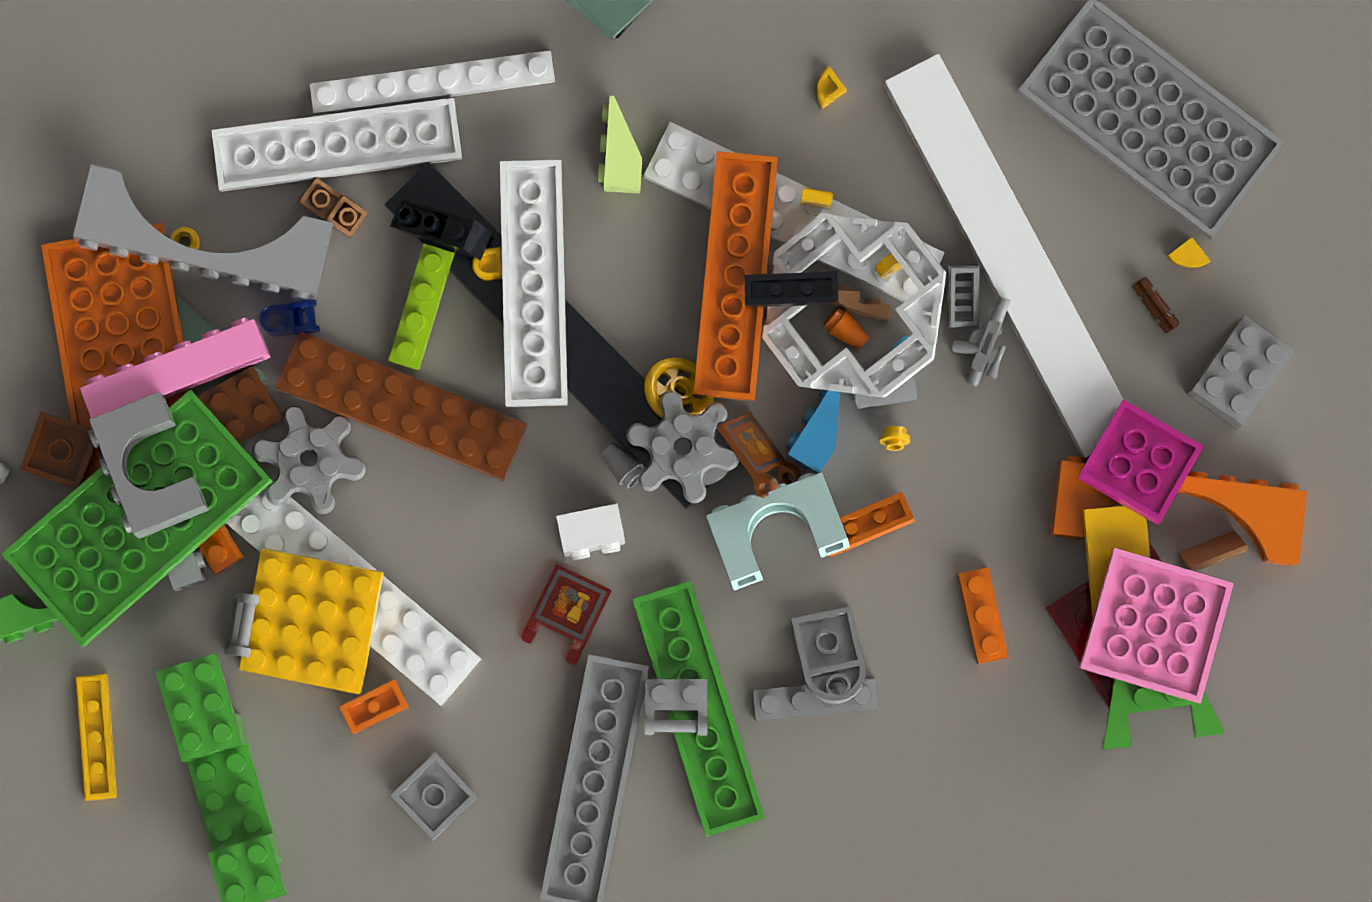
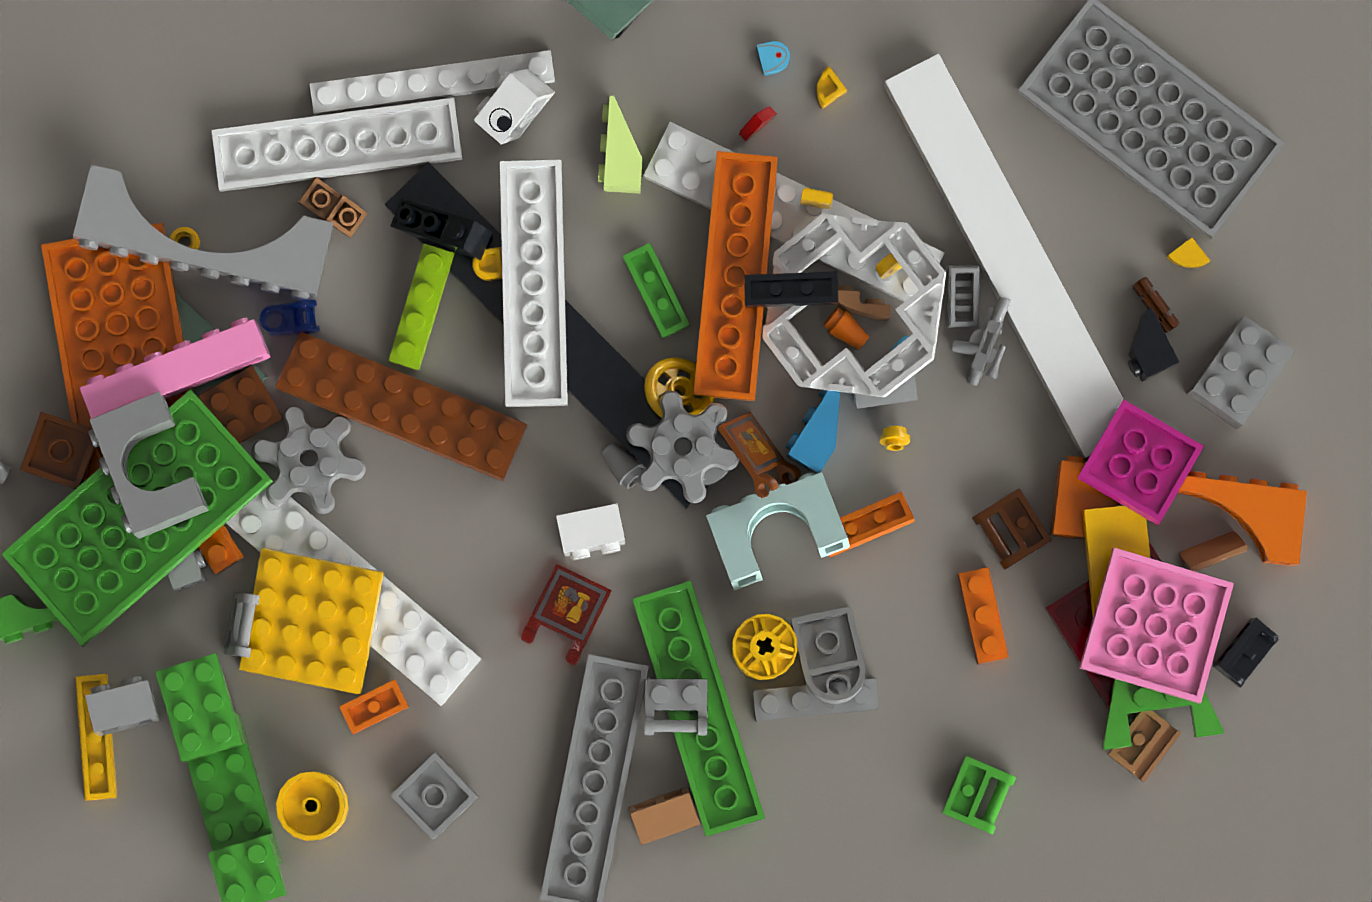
none -> light grey brick [85,676,160,736]
none -> yellow wheel [276,771,349,841]
none -> white brick [474,68,555,144]
none -> bright green plate [622,243,690,339]
none -> medium nougat hinge [628,787,700,845]
none -> yellow wheel [731,614,798,680]
none -> red tile [739,106,777,142]
none -> medium azure tile [756,41,790,76]
none -> bright green plate [941,756,1017,835]
none -> reddish brown plate [972,488,1052,570]
none -> medium nougat plate [1107,710,1181,782]
none -> black slope [1128,308,1179,382]
none -> black hinge [1213,617,1279,688]

